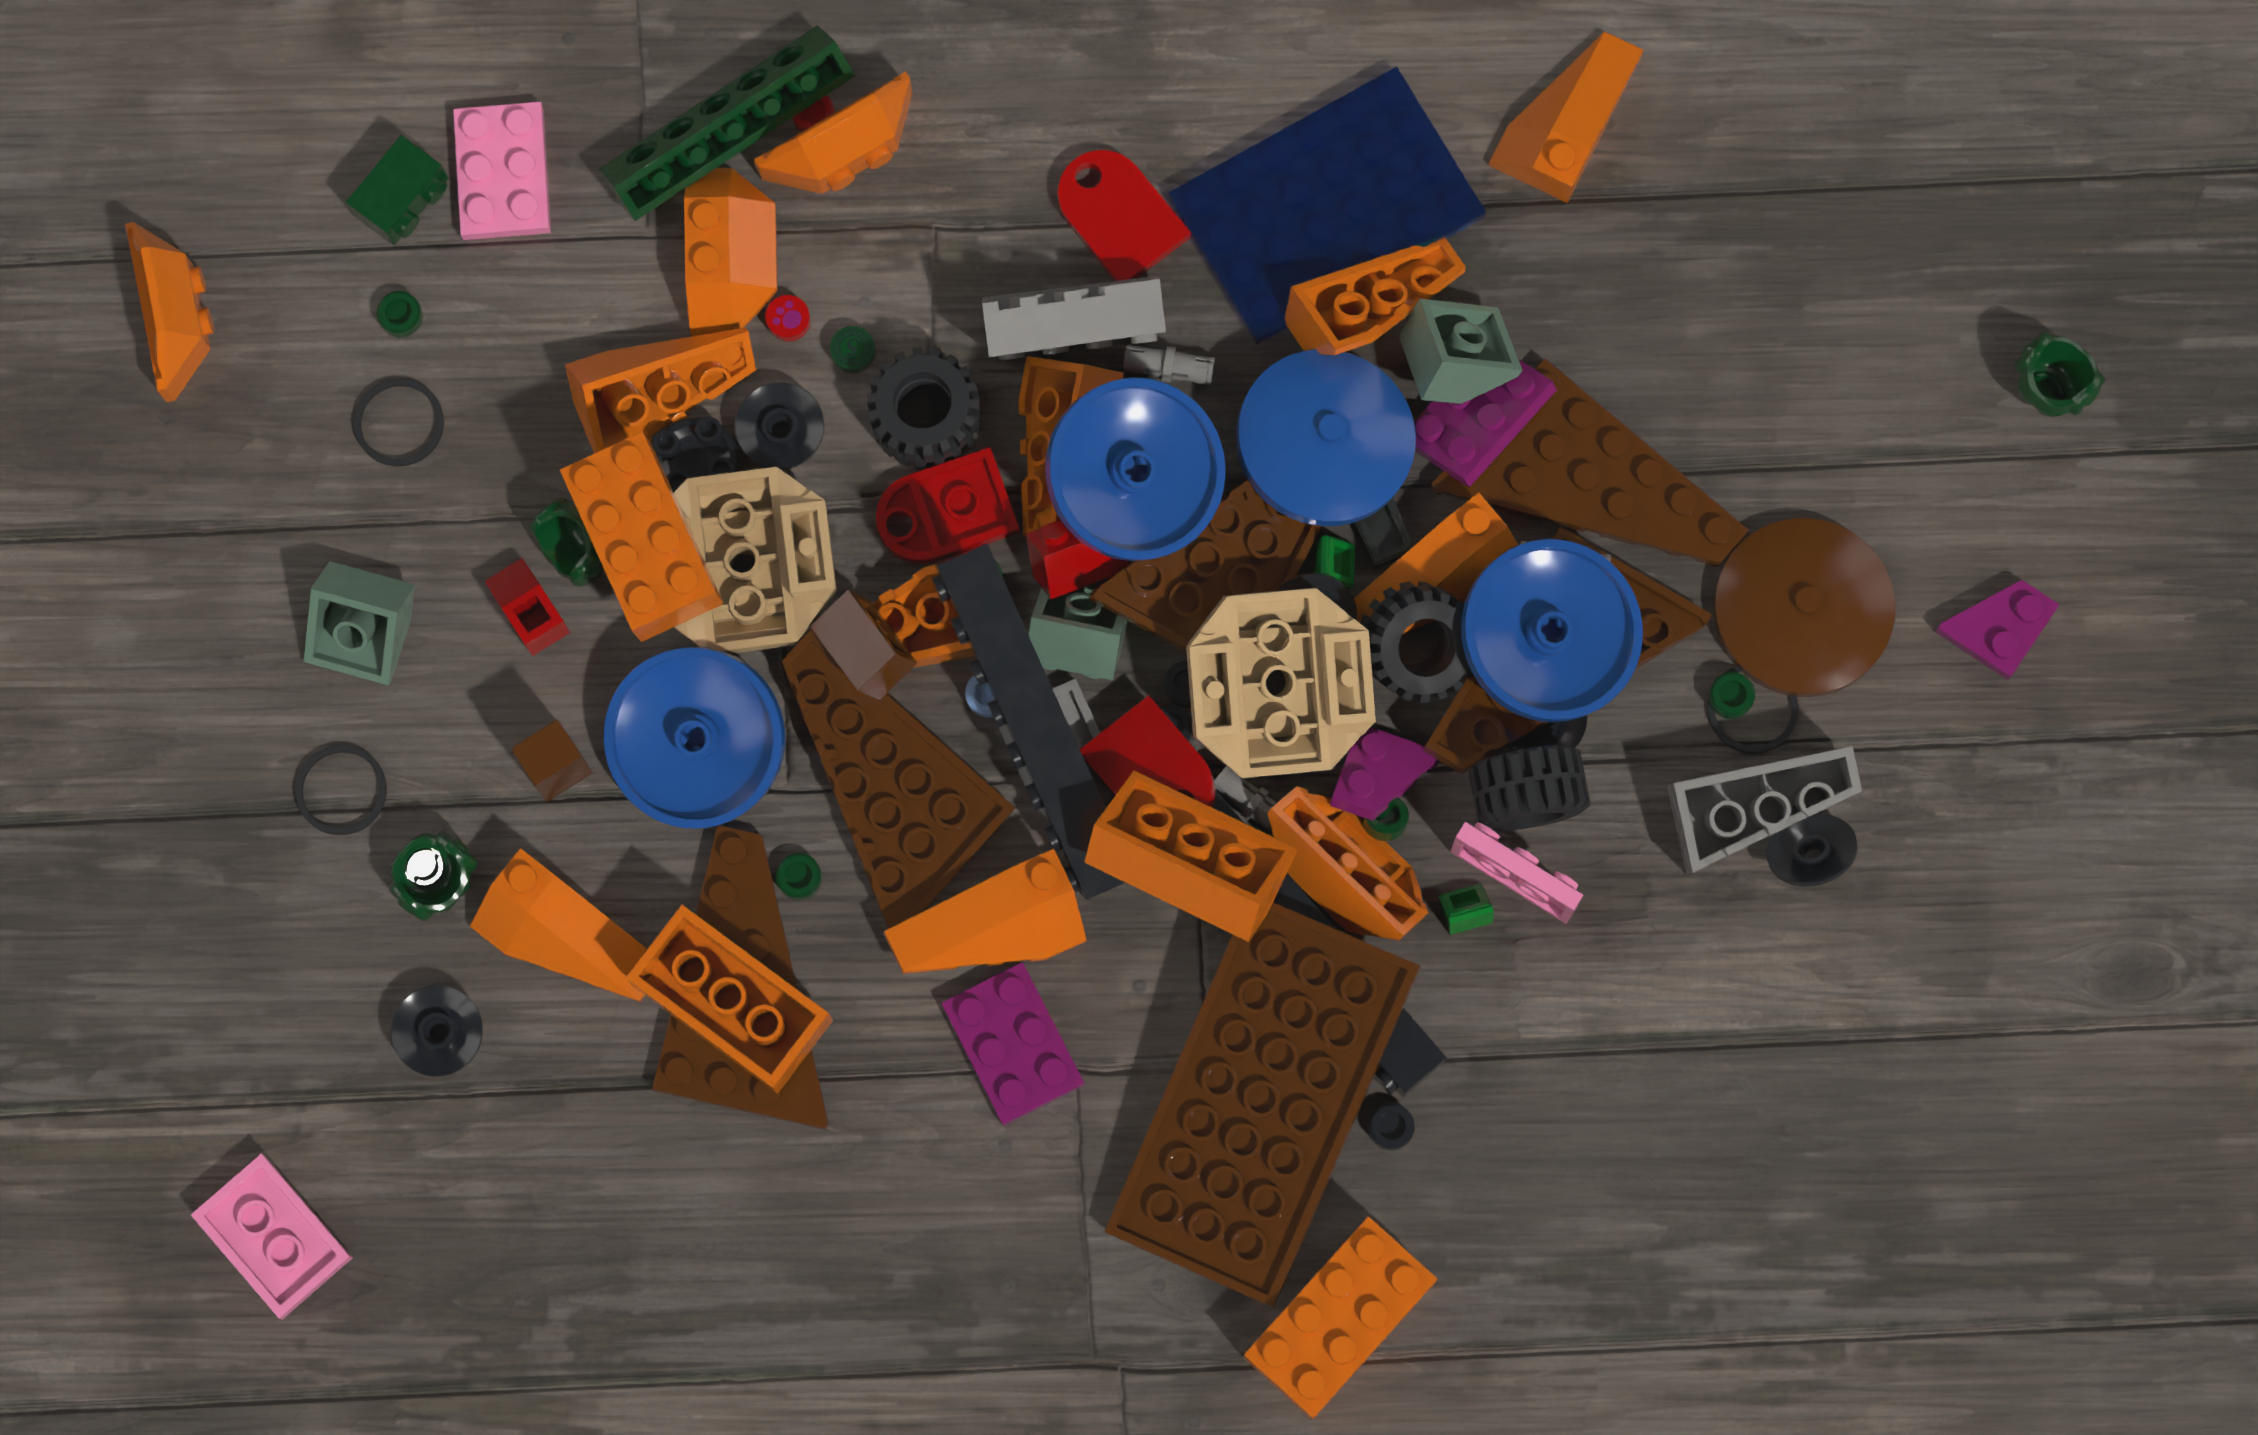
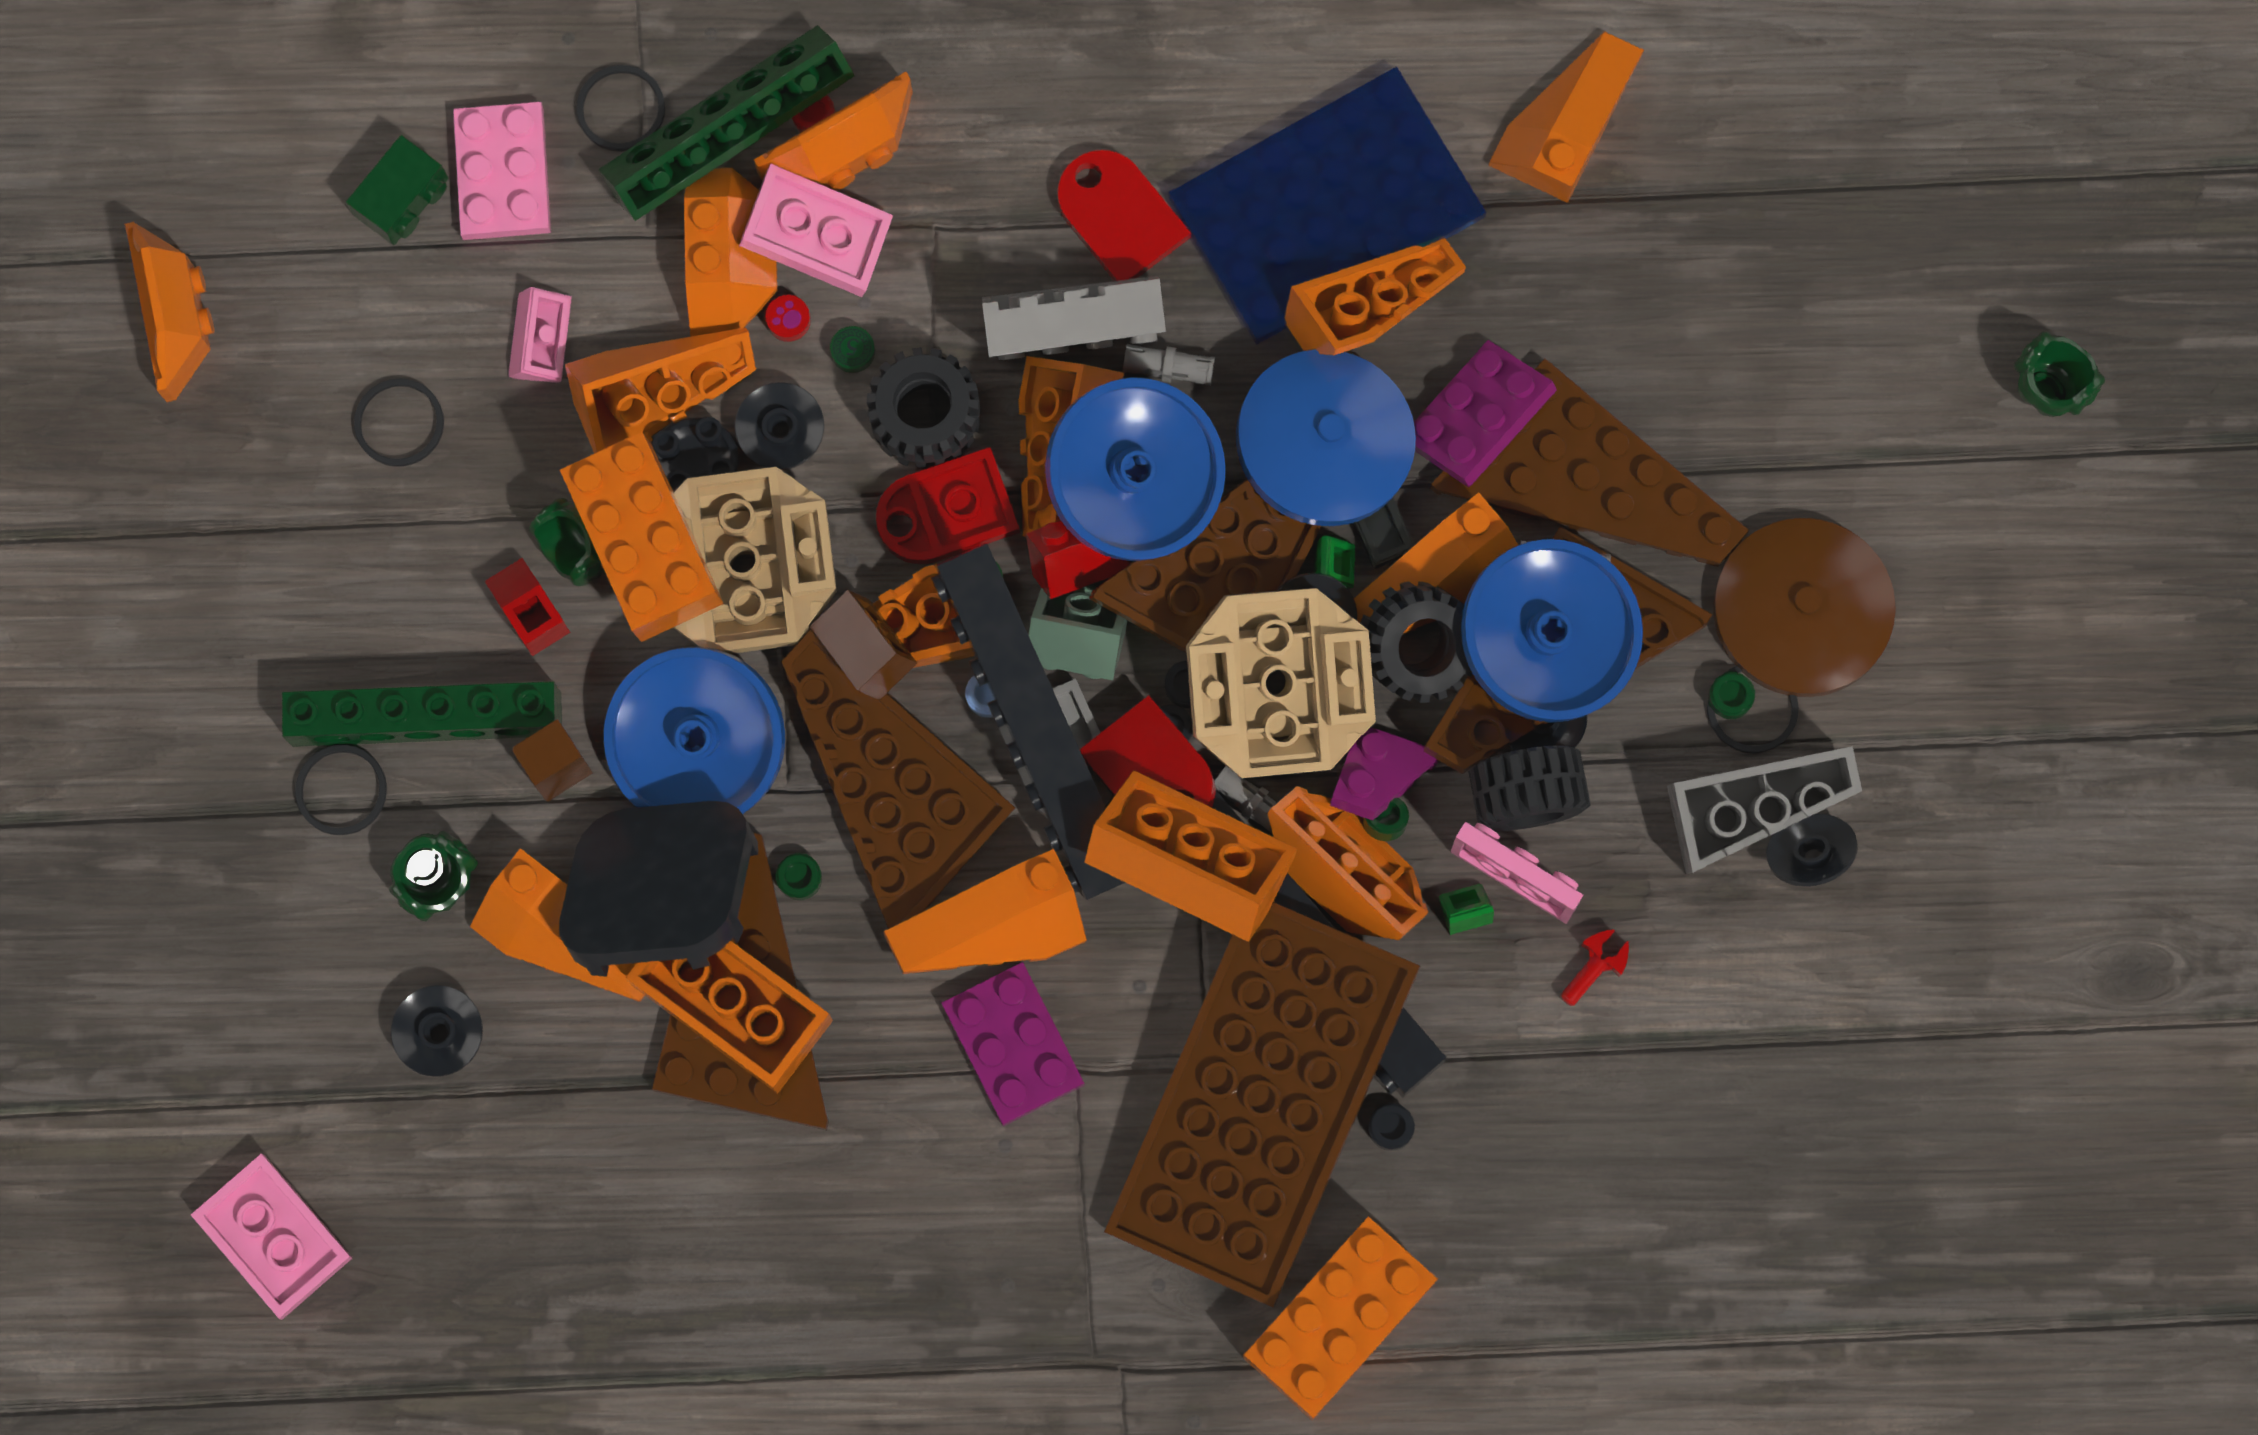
sand green slope [303,561,415,686] -> none
dark green tile [376,291,423,338] -> none
sand green slope [1399,298,1522,404] -> none
magenta wing [1935,580,2060,680] -> none
none -> dark green brick [282,681,562,747]
none -> bright pink slope [508,287,572,383]
none -> black tile [559,801,758,977]
none -> black piece [577,65,665,151]
none -> bright pink plate [739,164,893,297]
none -> red bar [1560,929,1629,1006]

